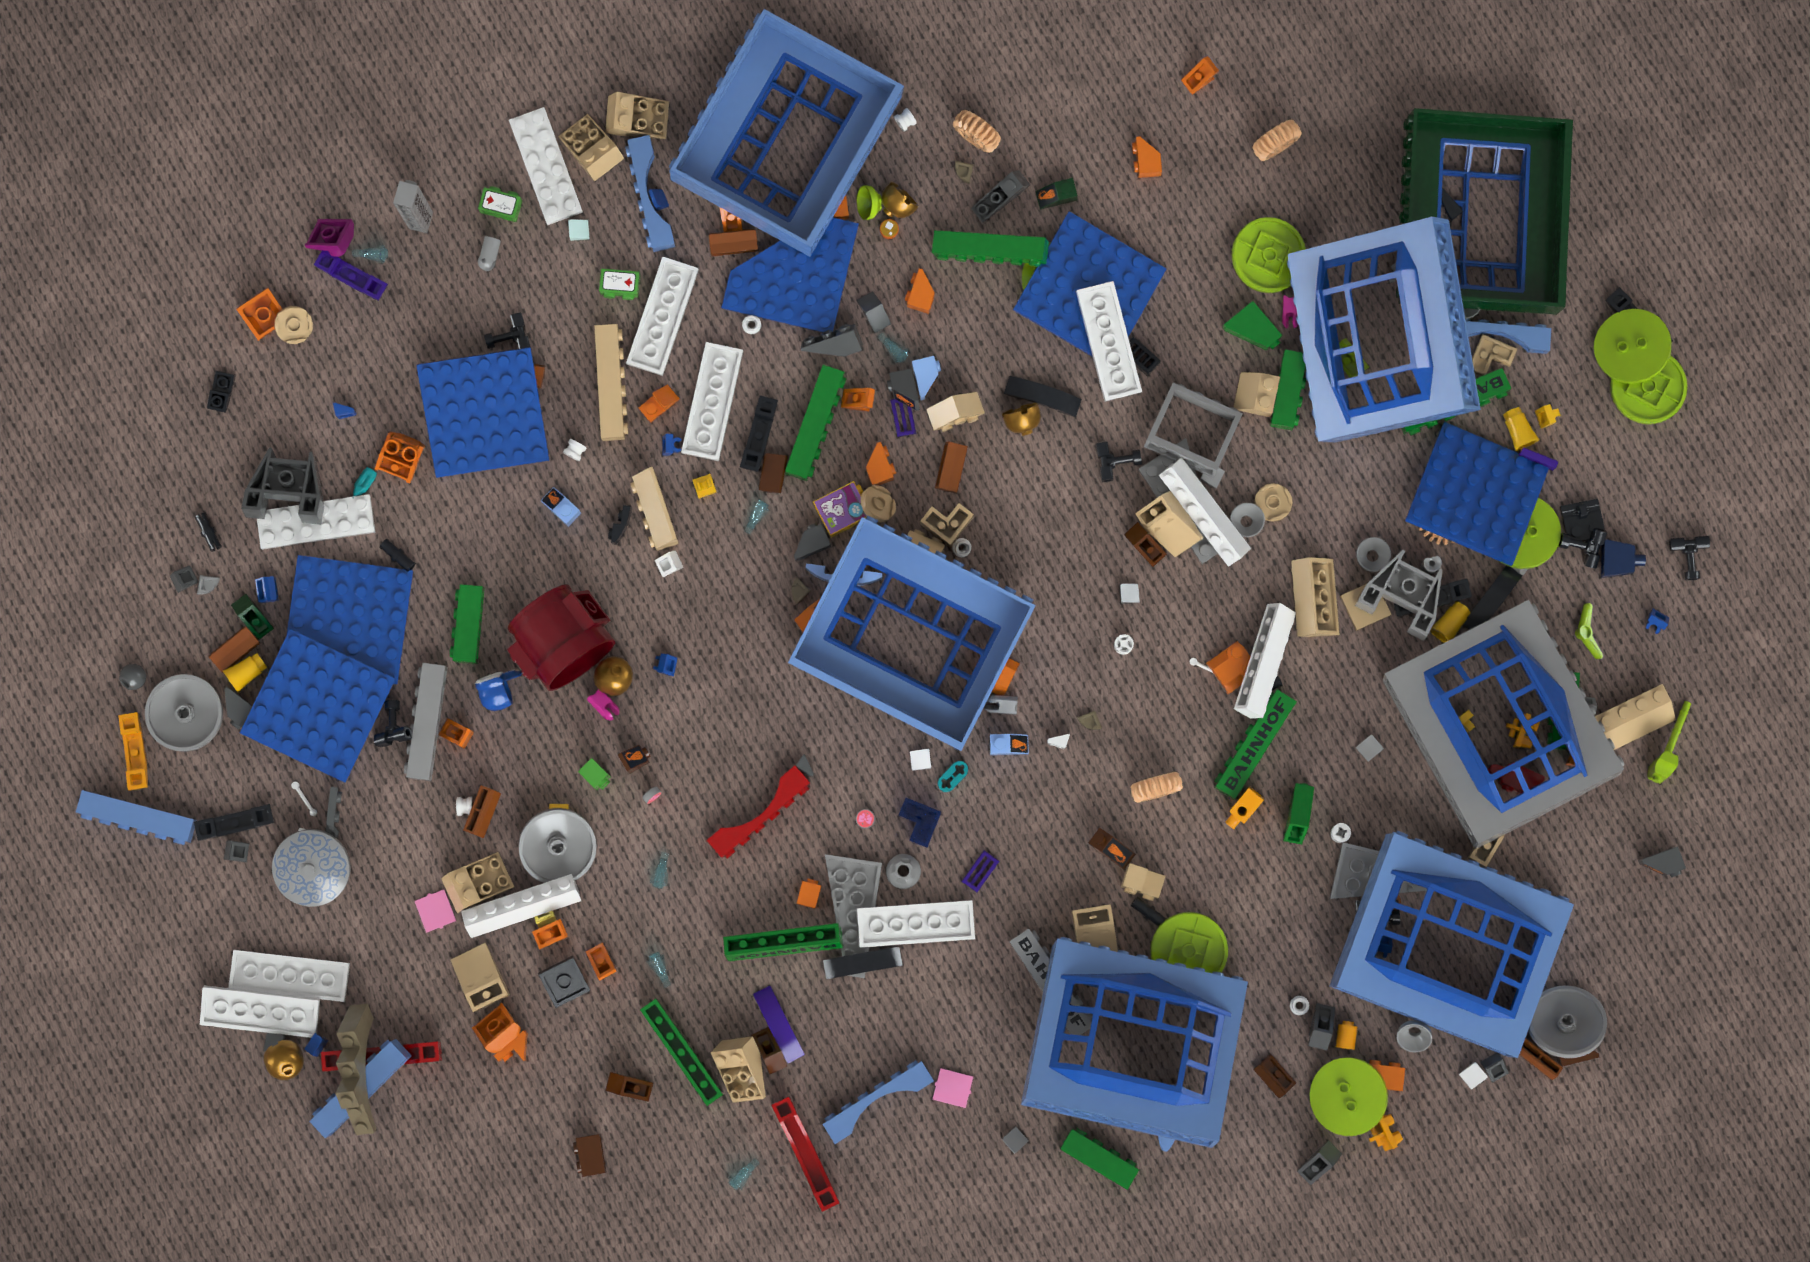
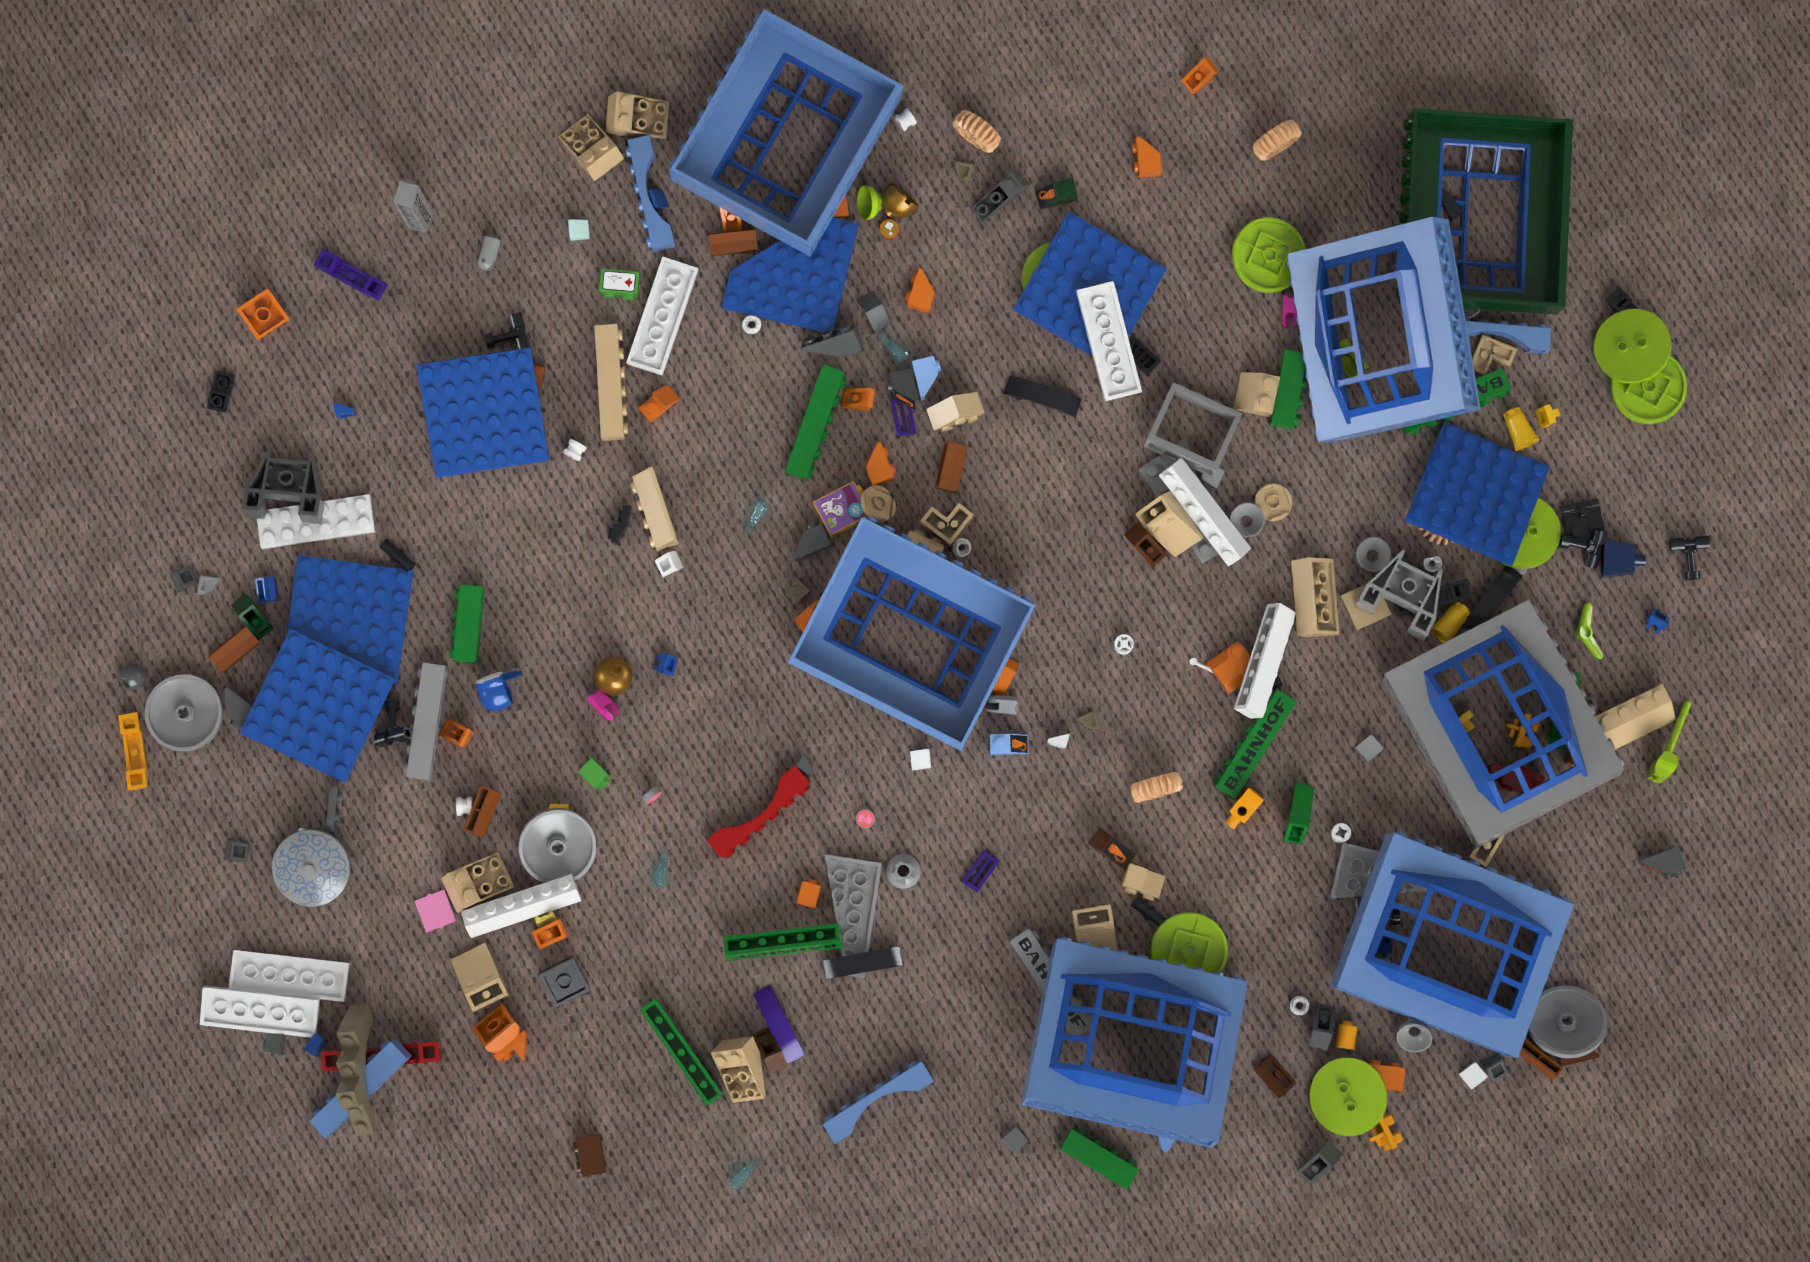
medium blue brick [76,790,197,845] -> none
black slope [194,804,274,841] -> none
black pin [195,512,222,552] -> none
yellow plant [223,653,267,693] -> none
pearl gold cylinder [263,1040,304,1080] -> none
tan tile [274,306,313,344] -> none
white hinge [291,782,317,816] -> none
magenta slope [305,219,354,257] -> none
clear light blue cone [352,245,388,264] -> none
teal piece [352,467,377,499] -> none
orange slope [375,432,425,484] -> none
brick [478,186,522,222] -> none
dark red cylinder [507,584,615,691] -> none
white plate [509,107,583,225] -> none
light blue slope [541,487,581,527] -> none
orange slope [586,943,617,981] -> none
reddish brown slope [605,1072,653,1102] -> none
slope [618,745,651,774] -> none
clear light blue cone [646,952,671,988] -> none
blue tile [662,434,682,456] -> none
white plate [681,342,743,461] -> none
yellow tile [692,474,717,498] -> none
black slope [740,396,778,472] -> none
reddish brown slope [759,453,788,493] -> none
red arch [771,1096,840,1212] -> none
light blue slope [806,564,882,586] -> none
white plate [856,900,975,947] -> none
clear blue brick [898,798,941,849] -> none
green brick [932,230,1049,267] -> none
bright pink piece [933,1068,973,1108] -> none
teal beam [938,761,968,793] -> none
pearl gold cylinder [1002,403,1041,436] -> none
black bar [1096,442,1142,482] -> none
slope [1119,584,1140,604] -> none
green slope [1223,301,1282,350] -> none
dark purple tile [1519,448,1558,471] -> none

